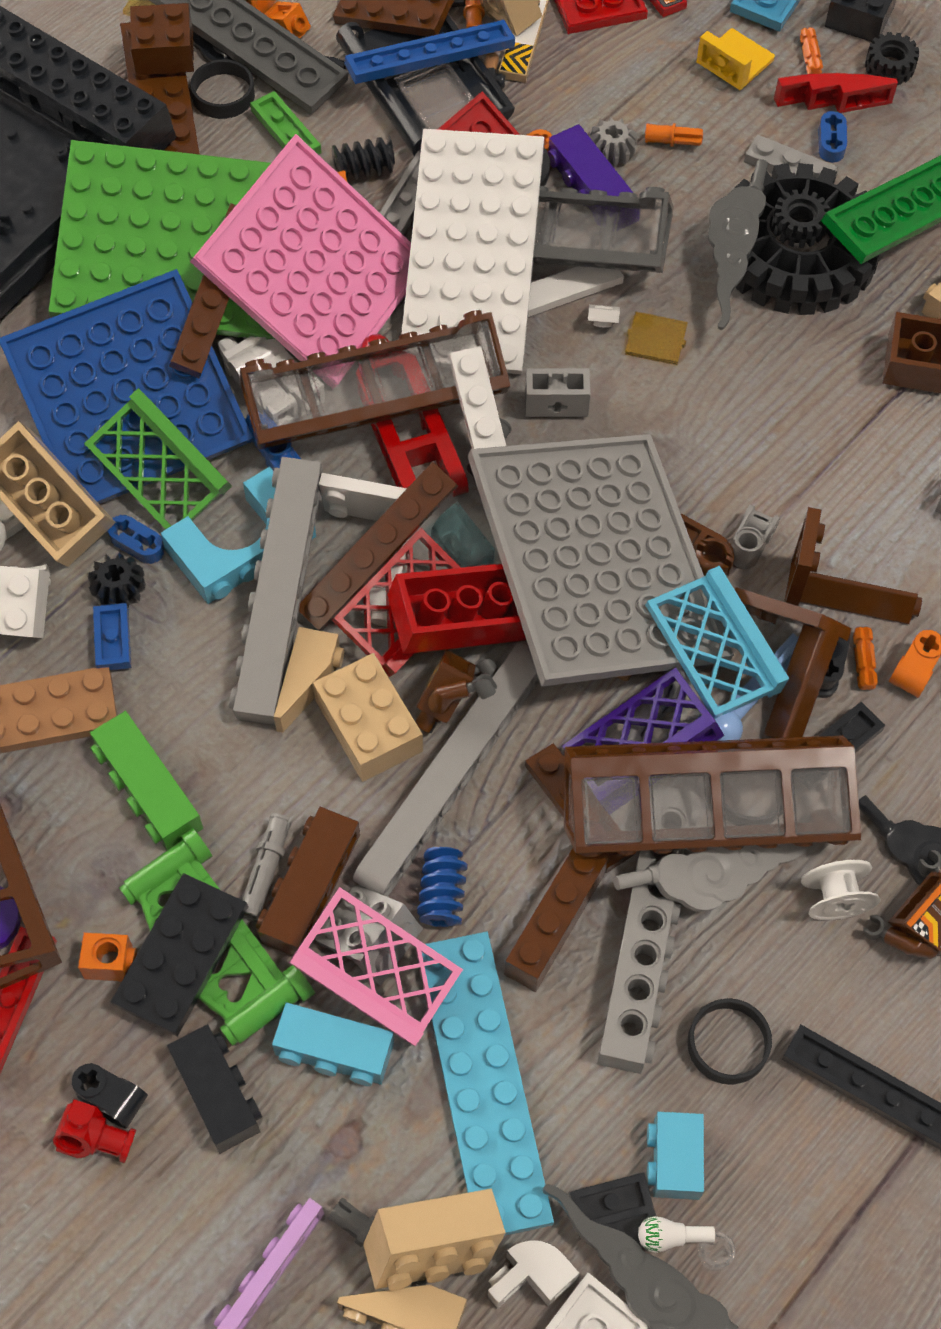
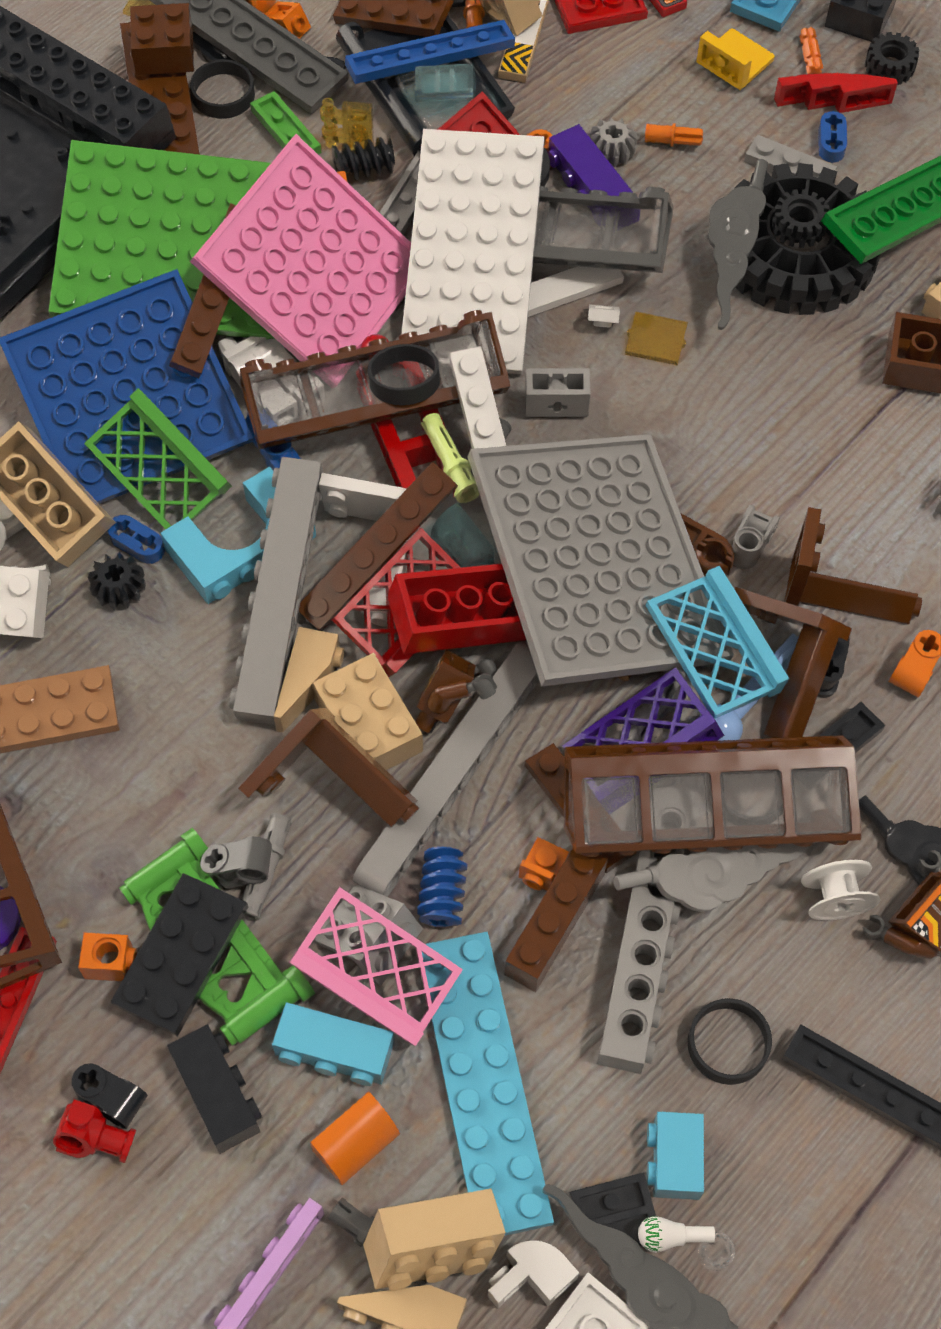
bright green brick [90,711,204,850] -> none
blue plate [93,603,132,670] -> none
reddish brown brick [256,806,360,956] -> none
arm [484,52,506,89] -> none
orange axle [853,627,878,690] -> none
none -> dark grey piece [200,836,272,889]
none -> reddish brown piece [238,707,419,828]
none -> orange brick [310,1091,400,1185]
none -> clear yellow plate [320,98,374,151]
none -> black tyre [368,344,440,405]
none -> clear light blue brick [415,64,476,103]
none -> yellowish green pin [421,413,480,503]
none -> orange bracket [519,837,569,891]

